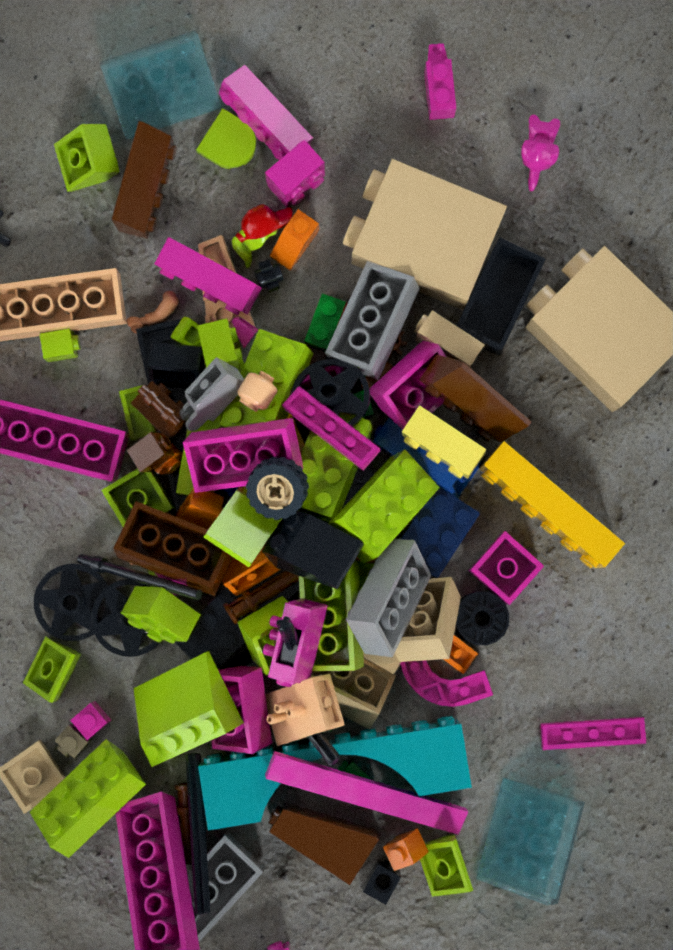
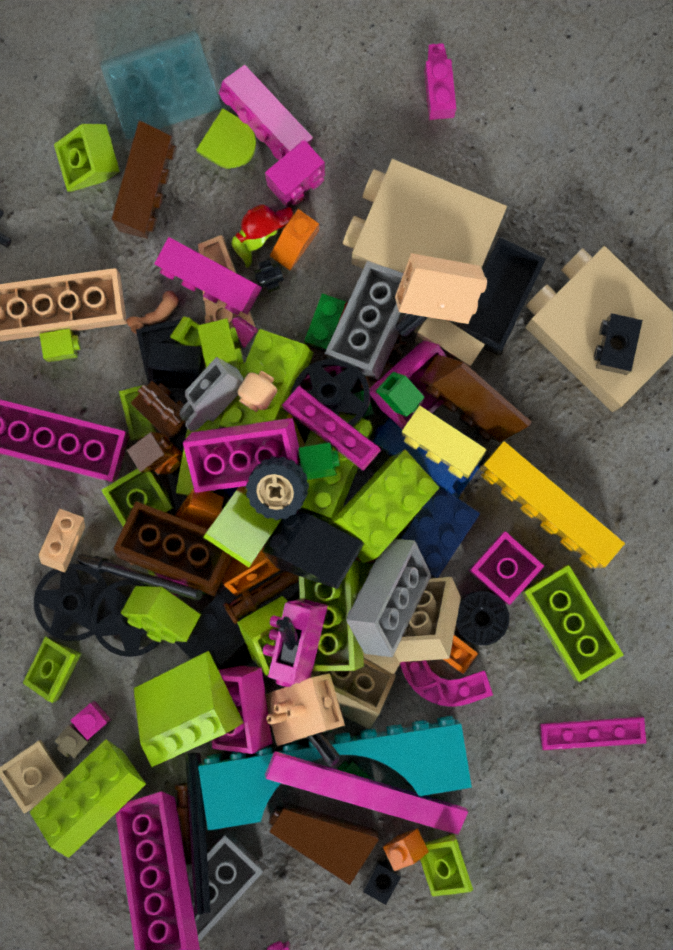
clear light blue slope [476,778,585,905] -> none
dark pink animal [521,115,560,191] -> none
none -> light nougat brick [39,508,85,572]
none -> green brick [298,443,340,480]
none -> green brick [376,372,424,416]
none -> light nougat piece [395,253,487,336]
none -> lime brick [521,565,624,682]
none -> black brick [593,313,643,375]

